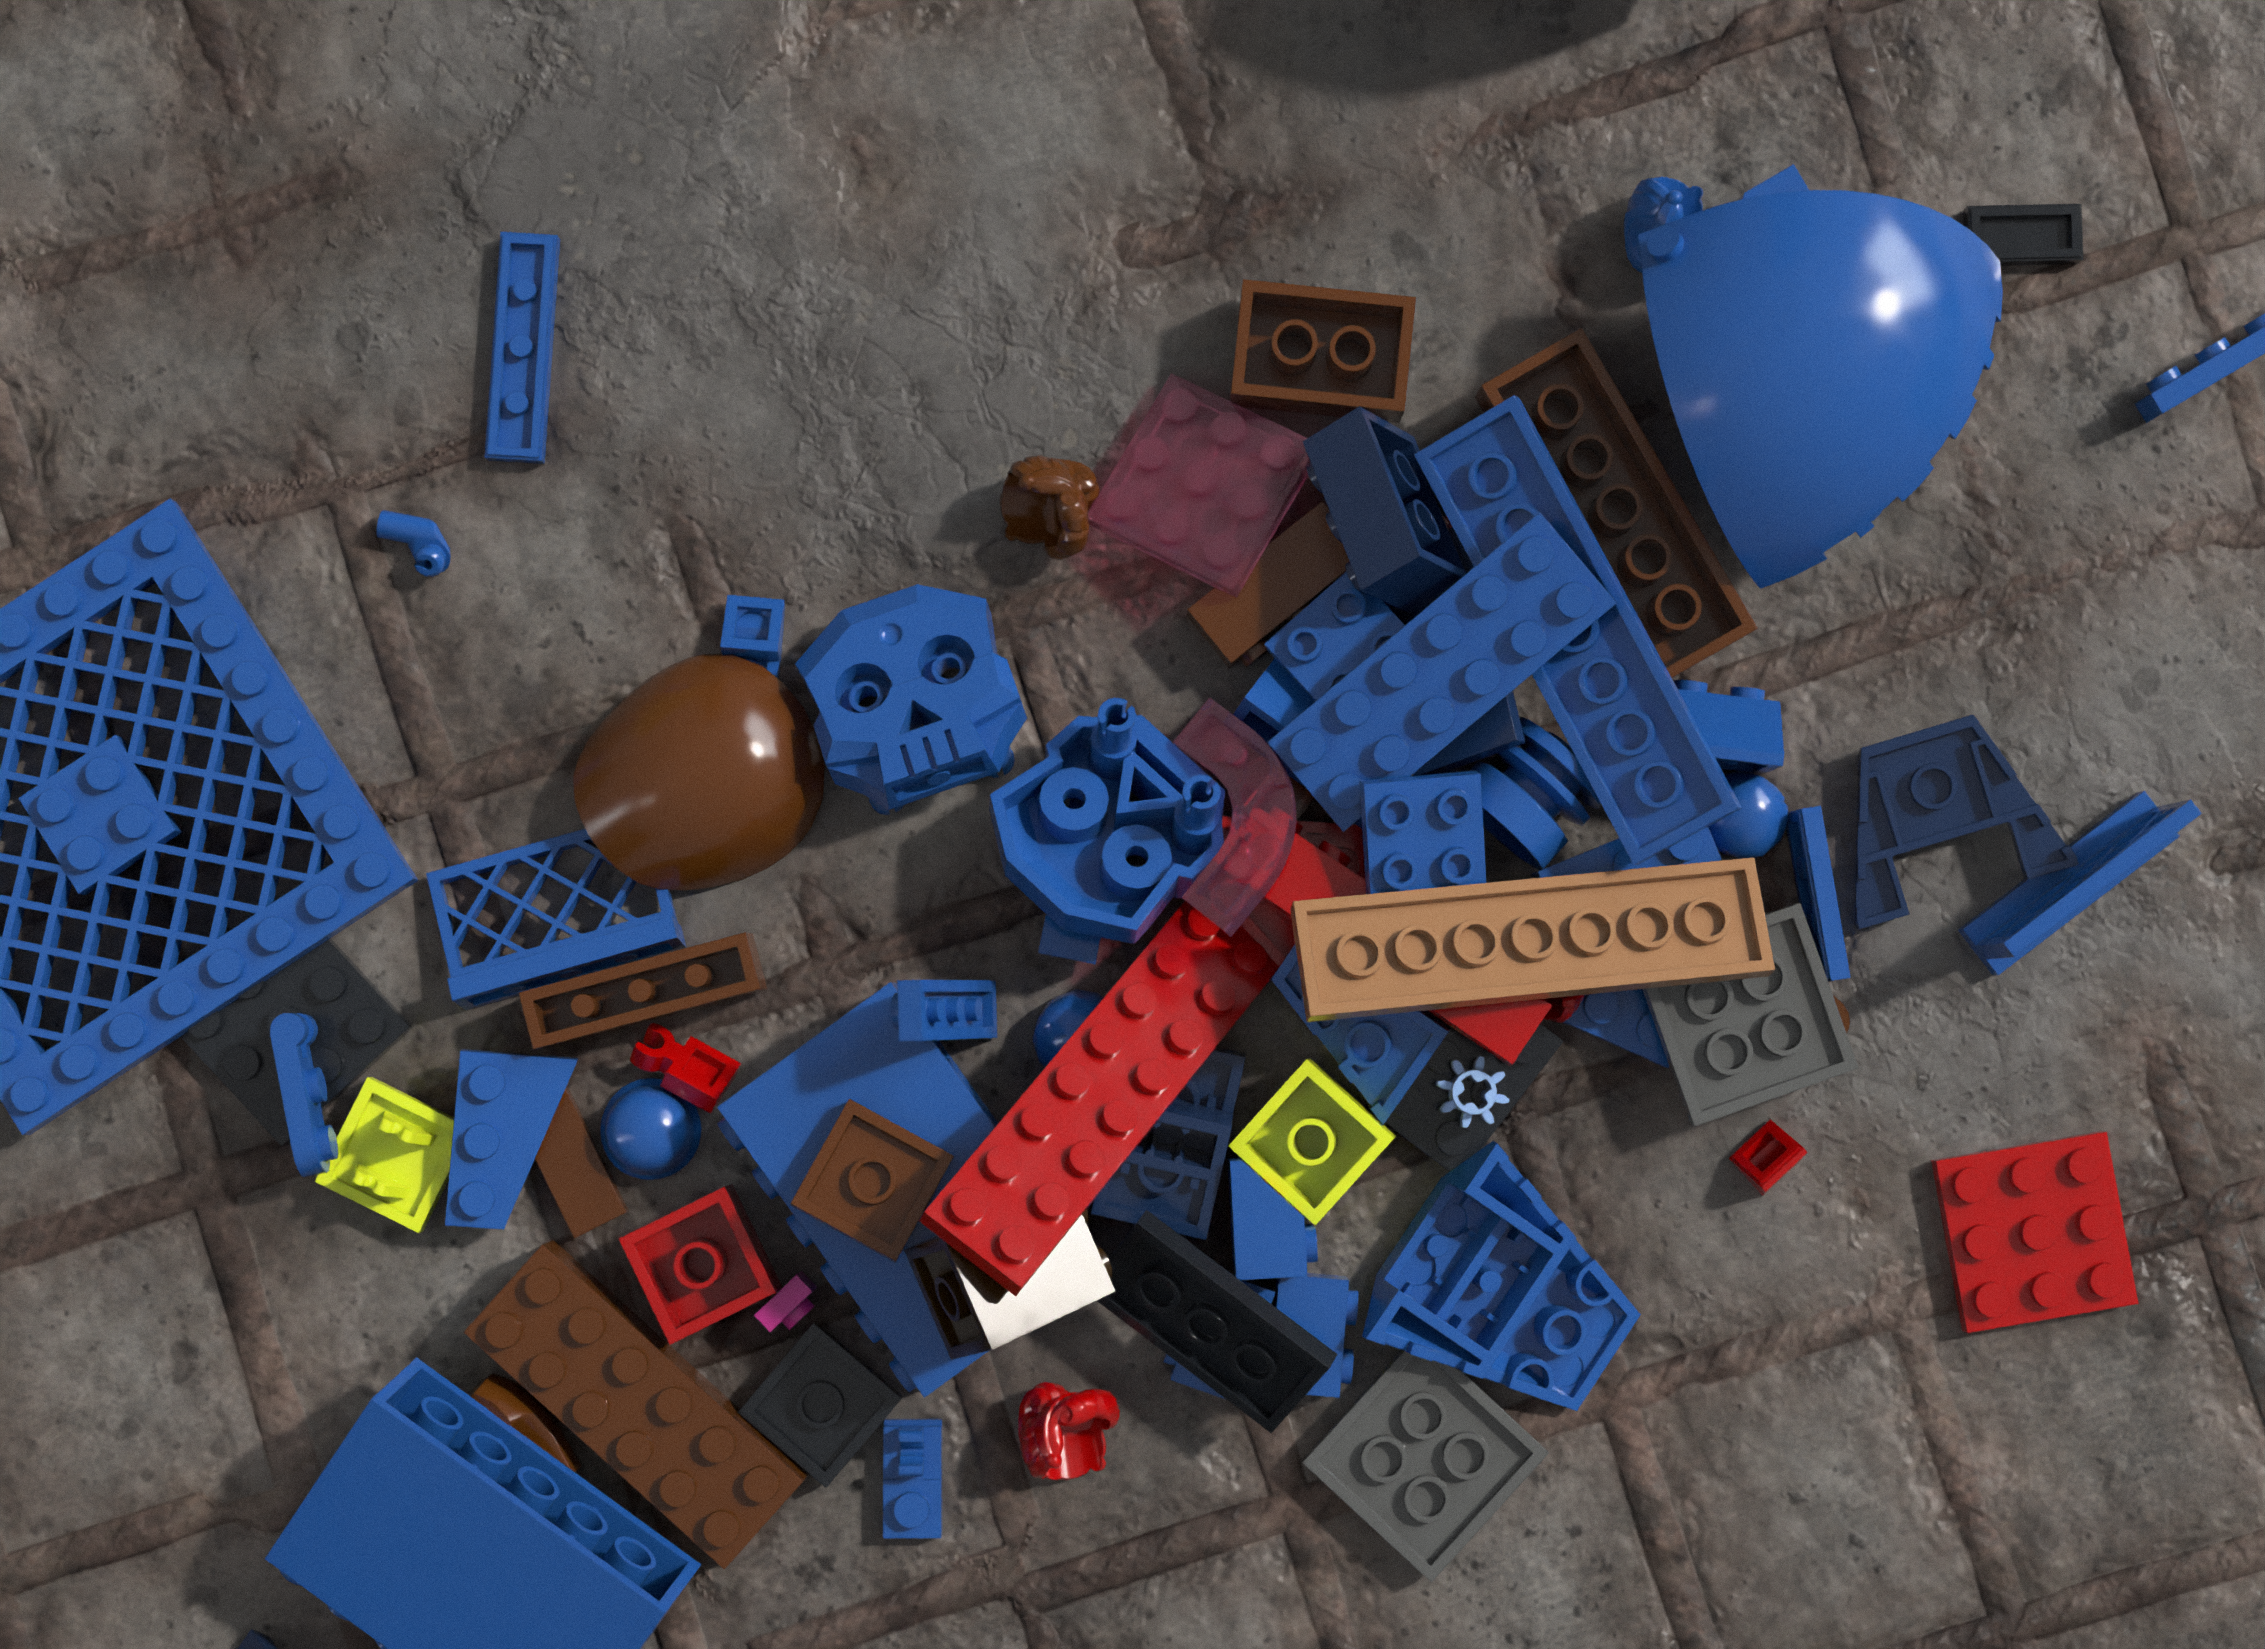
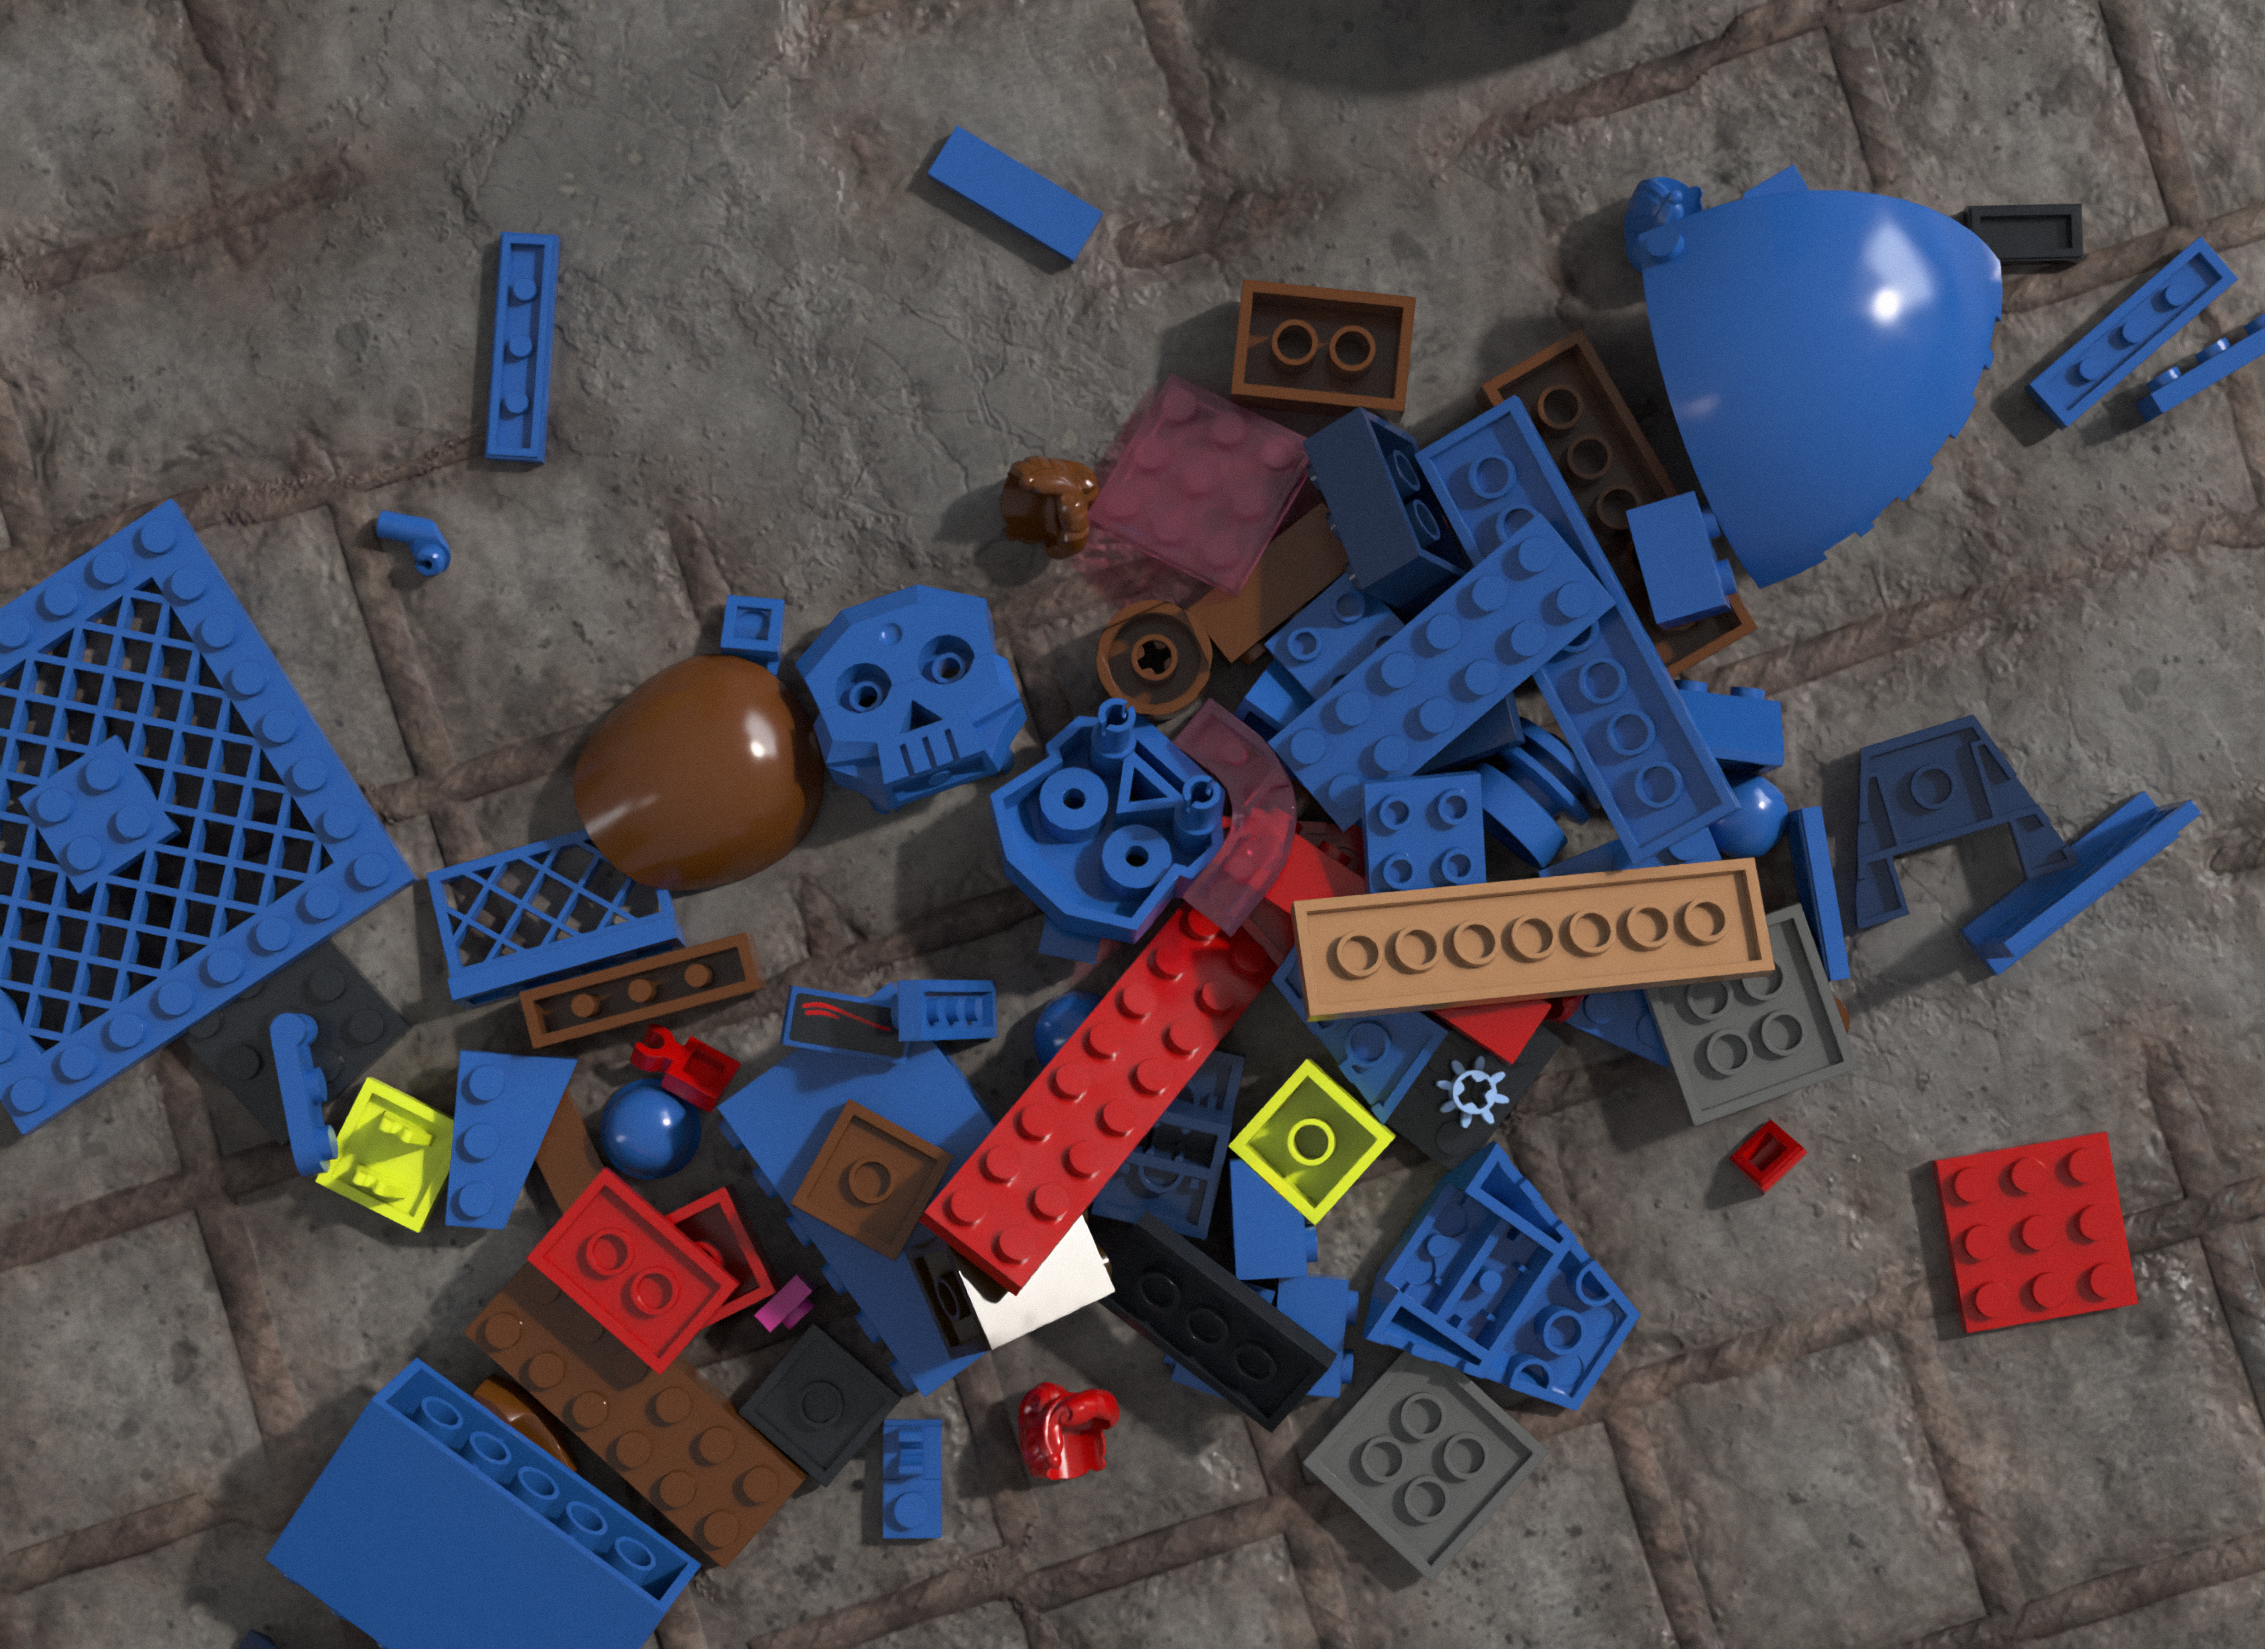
none -> red plate [526,1167,741,1375]
none -> black slope [779,985,910,1065]
none -> blue tile [927,126,1103,265]
none -> reddish brown brick [1096,599,1213,721]
none -> blue brick [1626,491,1737,630]
none -> blue plate [2024,236,2239,431]

